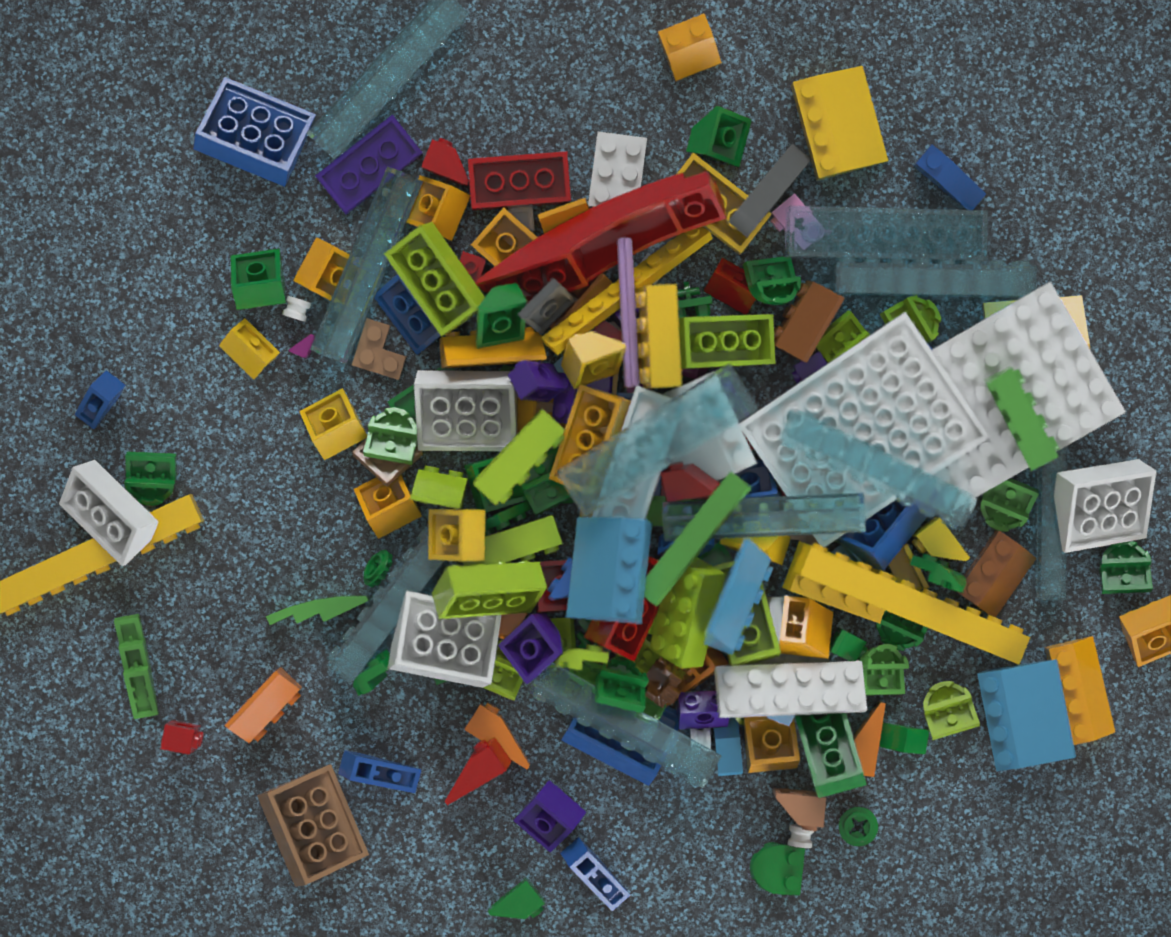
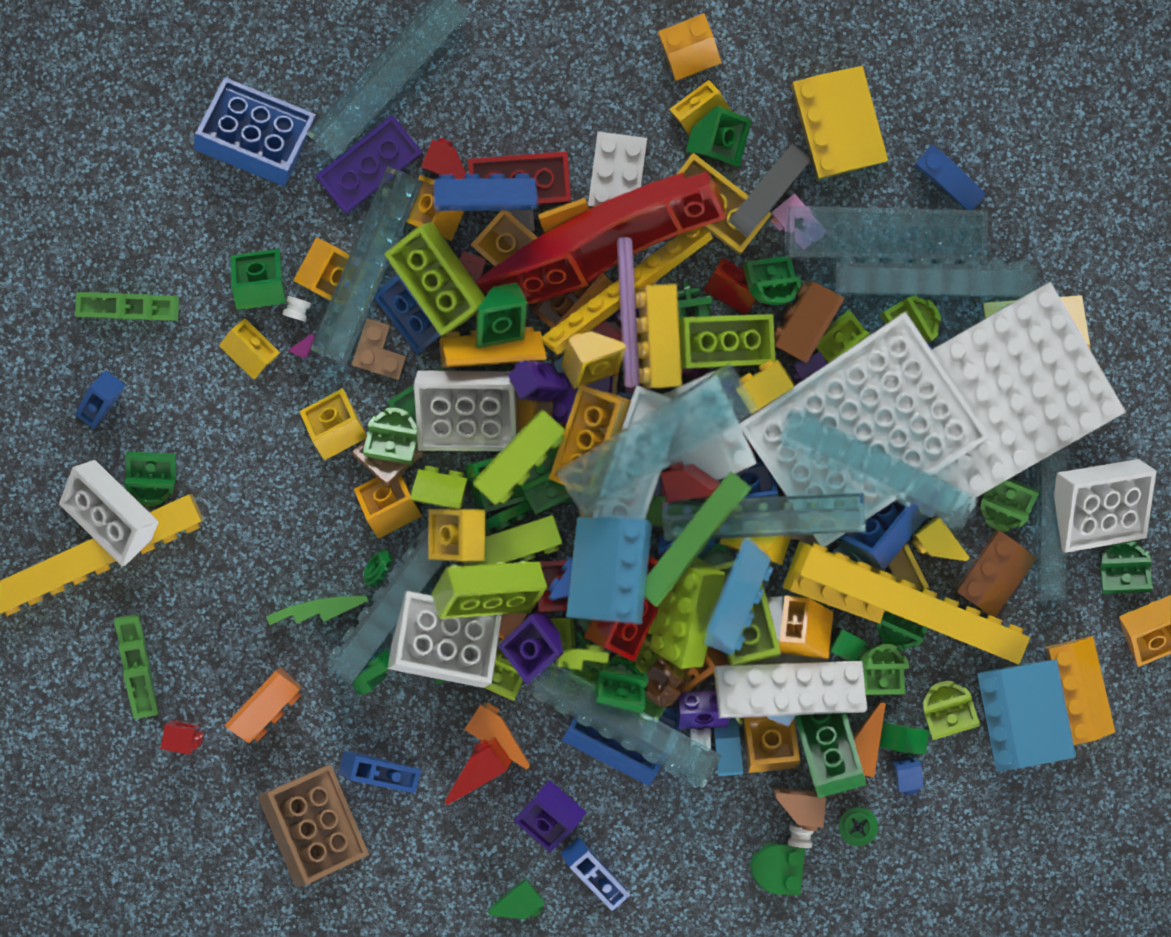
dark grey tile [518,278,576,335] -> none
green slope [910,554,967,593] -> none
bright green wedge [984,366,1060,471] -> none
none -> bright green slope [75,292,179,321]
none -> blue slope [434,174,537,211]
none -> yellow panel [669,80,731,137]
none -> yellow slope [736,359,794,414]
none -> blue slope [891,756,924,795]

